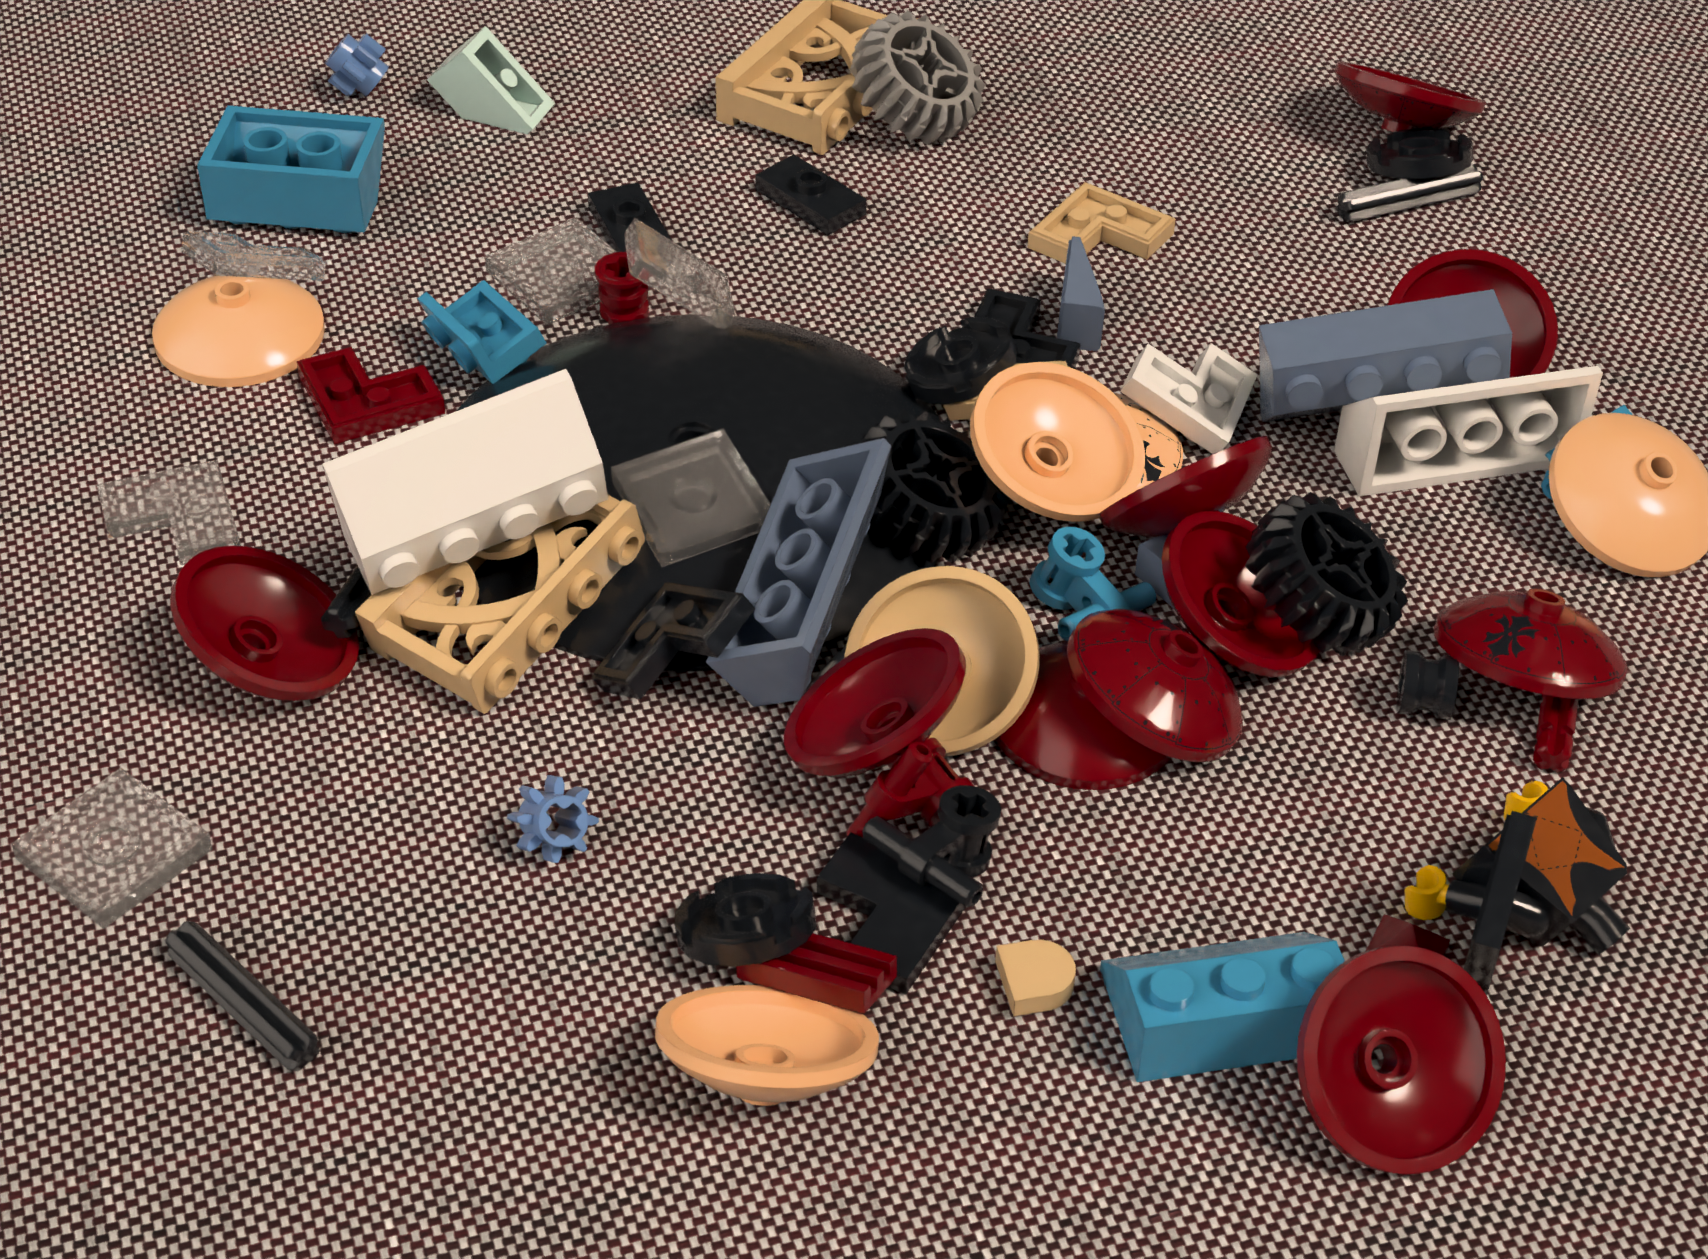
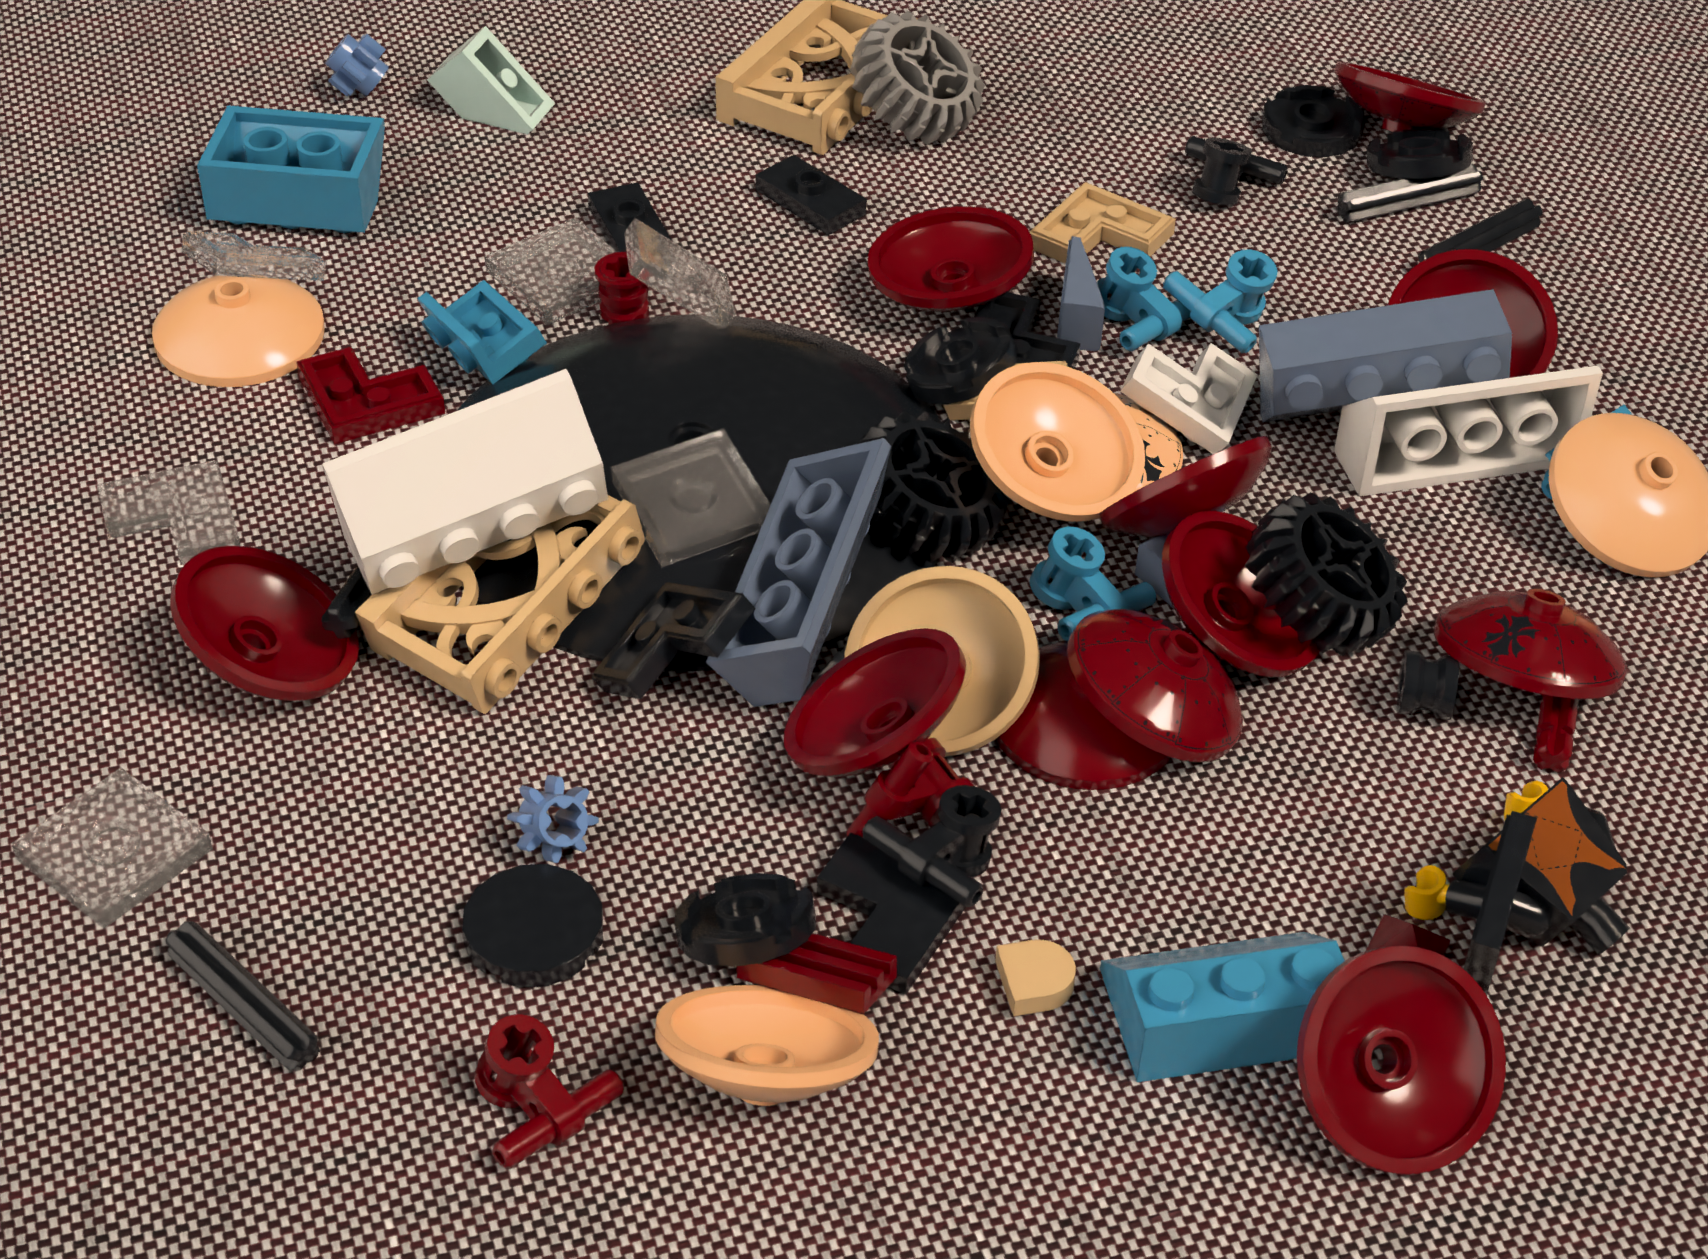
none -> black tile [462,864,603,987]
none -> dark red piece [474,1014,624,1169]
none -> dark red dish [867,206,1034,312]
none -> dark azure piece [1097,247,1191,351]
none -> dark azure piece [1163,249,1277,353]
none -> black piece [1185,136,1288,205]
none -> black tile [1262,85,1365,158]
none -> black axle [1418,199,1543,263]

